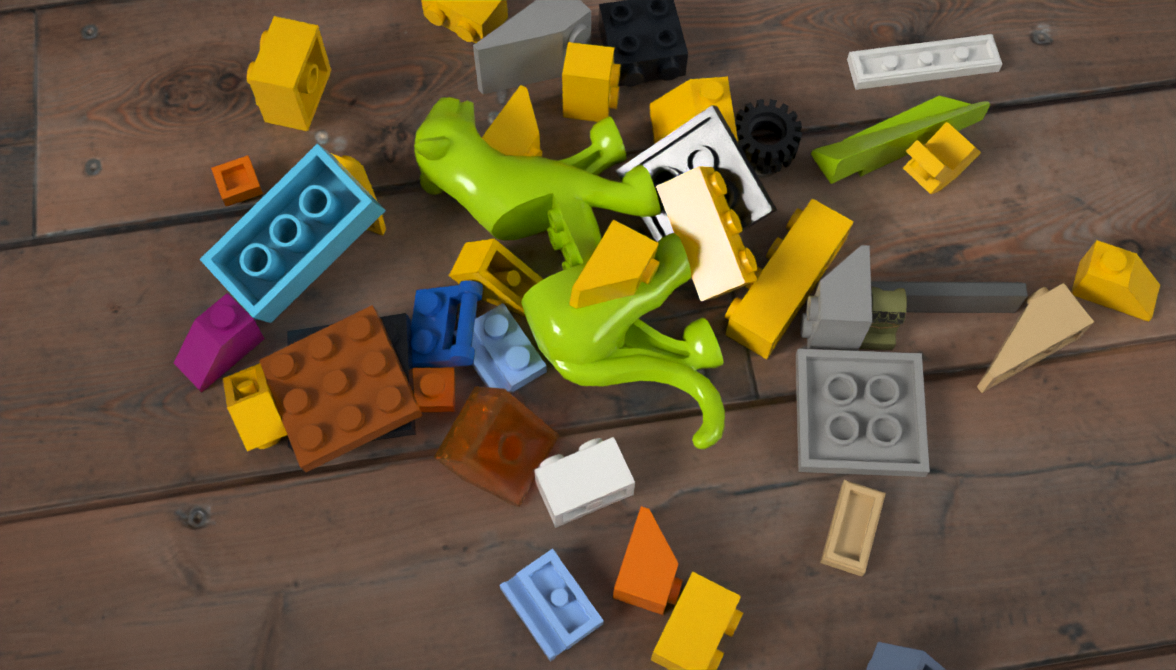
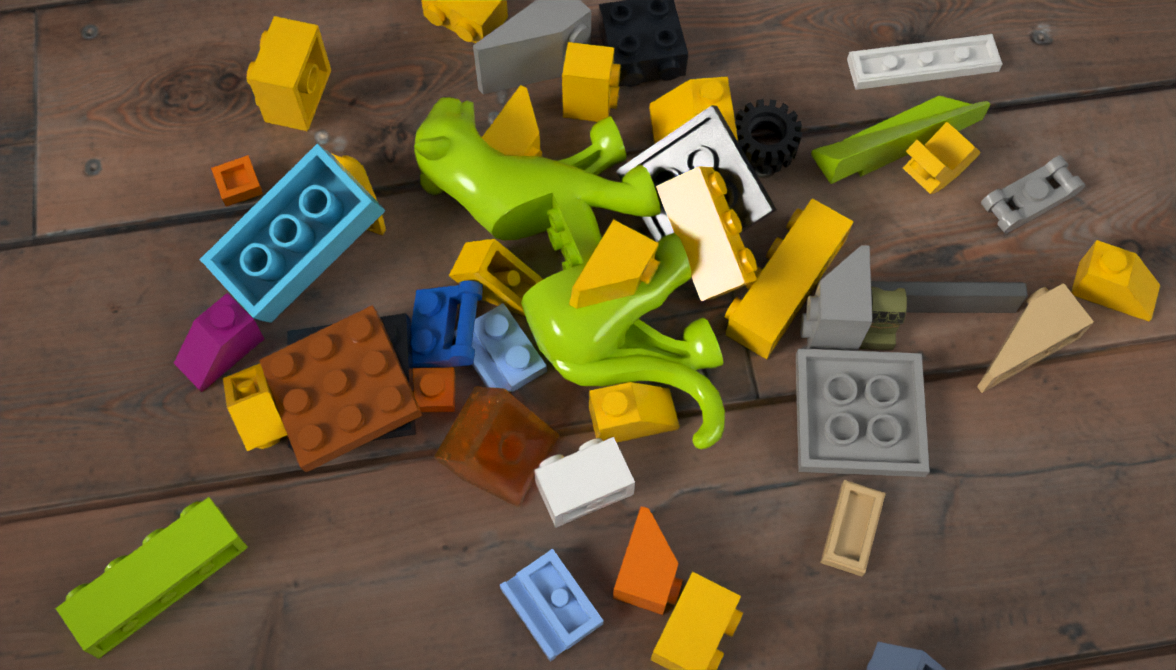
none -> lime brick [55,497,248,659]
none -> yellow slope [589,382,680,443]
none -> light grey plate [981,155,1086,234]

